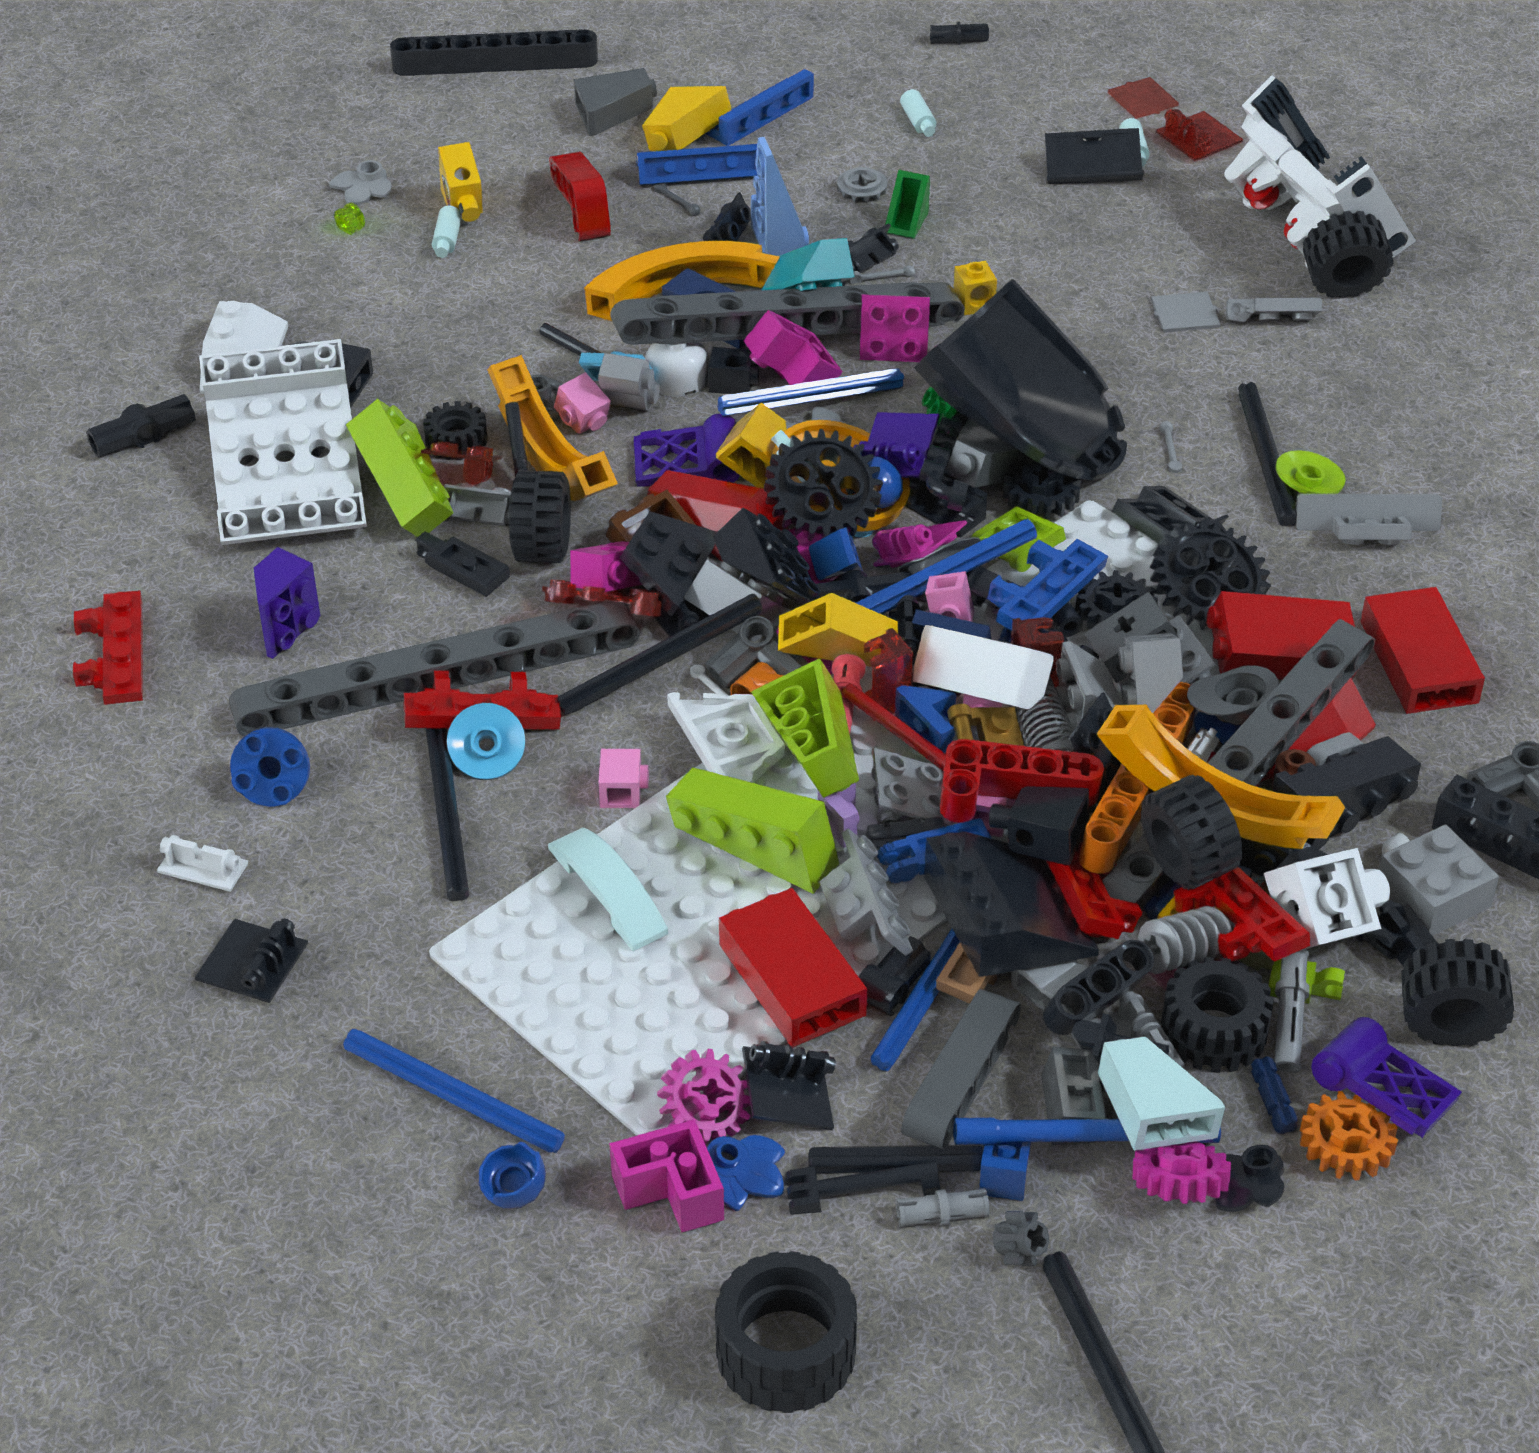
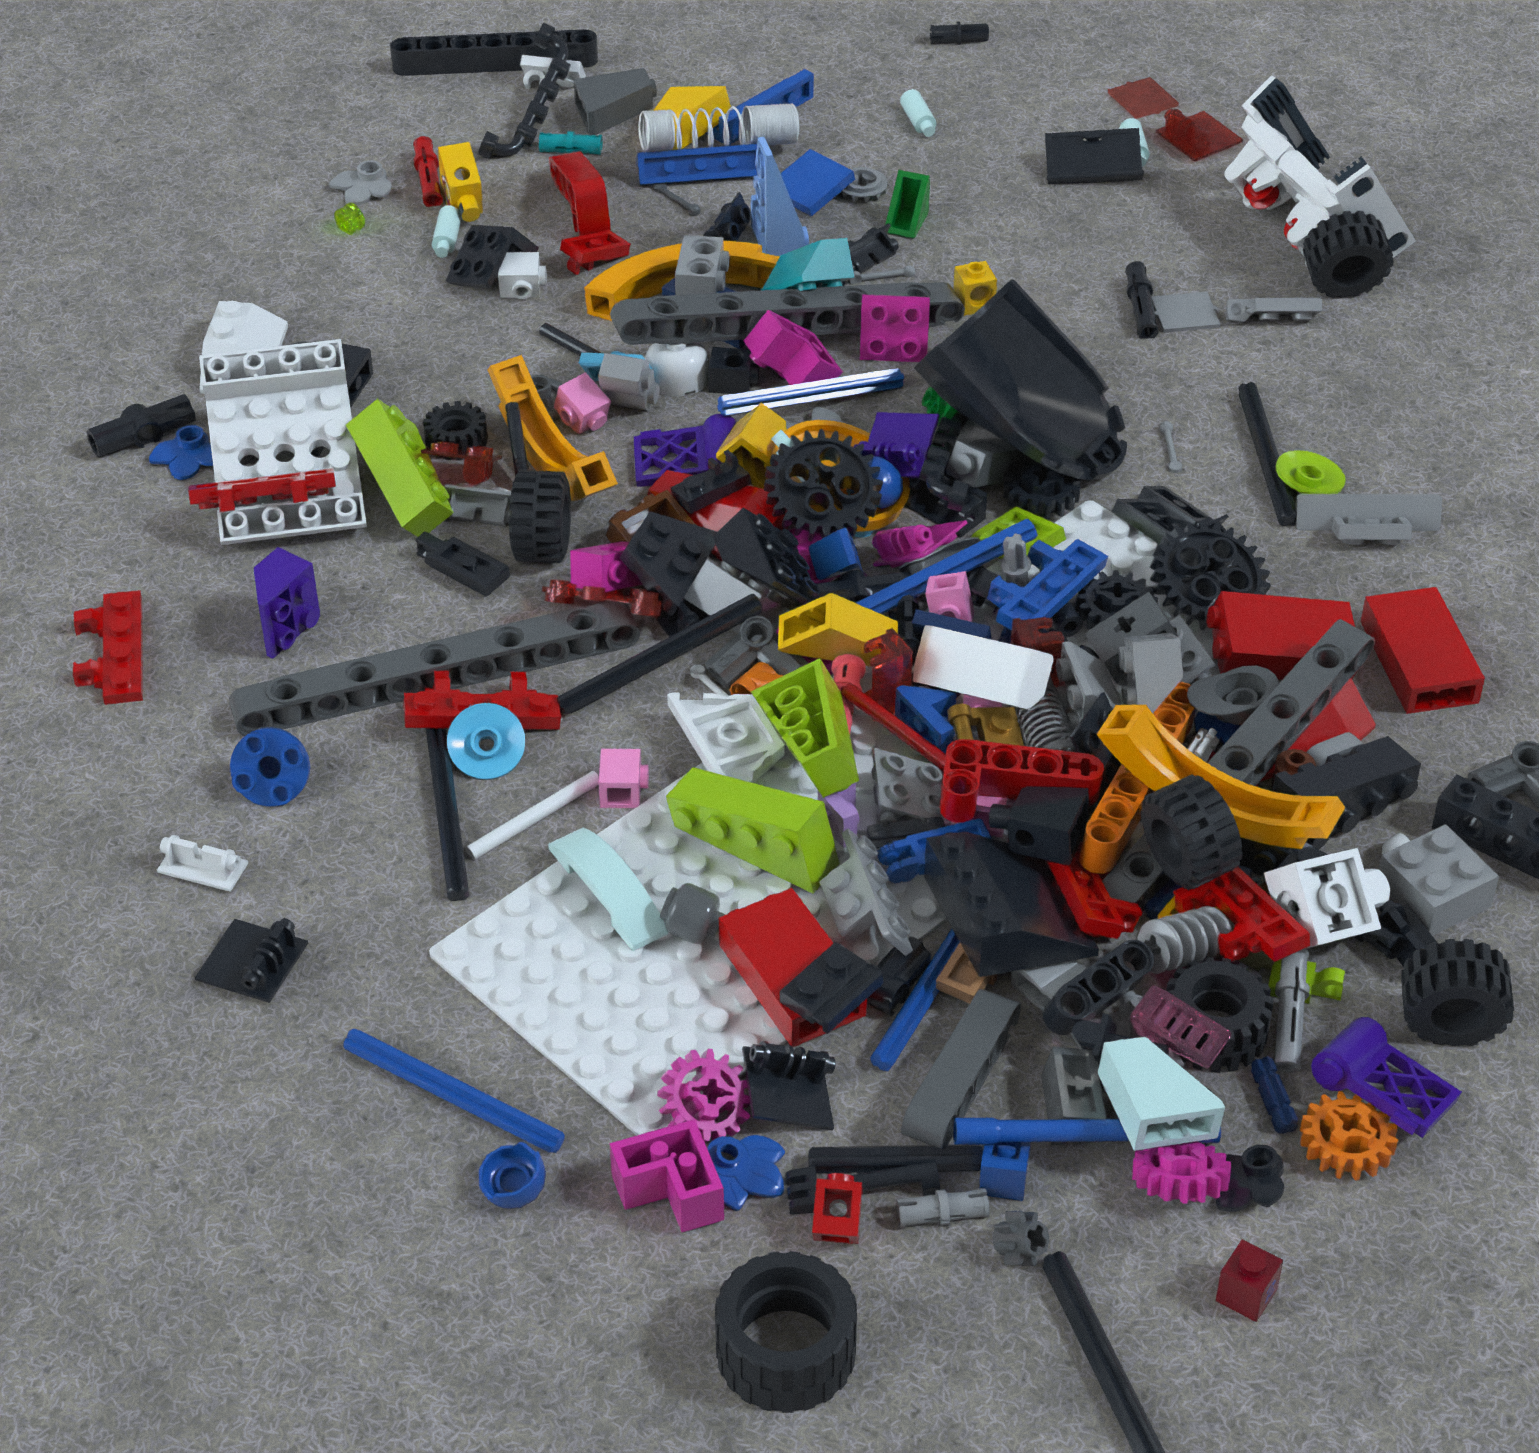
none -> blue plate [149,425,213,480]
none -> red hinge [188,468,336,512]
none -> red pin [413,136,443,207]
none -> black bracket [446,225,539,288]
none -> white bar [465,771,599,860]
none -> black bar [478,23,571,159]
none -> white brick [498,252,547,299]
none -> white plate [520,55,586,89]
none -> teal pin [539,131,603,155]
none -> red plate [560,230,631,275]
none -> white piece [639,103,799,152]
none -> dark grey head [660,883,725,944]
none -> black plate [670,450,752,514]
none -> light grey brick [675,235,730,295]
none -> blue tile [780,149,855,217]
none -> black plate [780,942,883,1034]
none -> red brick [812,1173,863,1244]
none -> light grey axle [1001,533,1031,586]
none -> black pin [1125,261,1159,339]
none -> clear pink slope [1130,985,1232,1069]
none -> dark red brick [1215,1239,1284,1322]

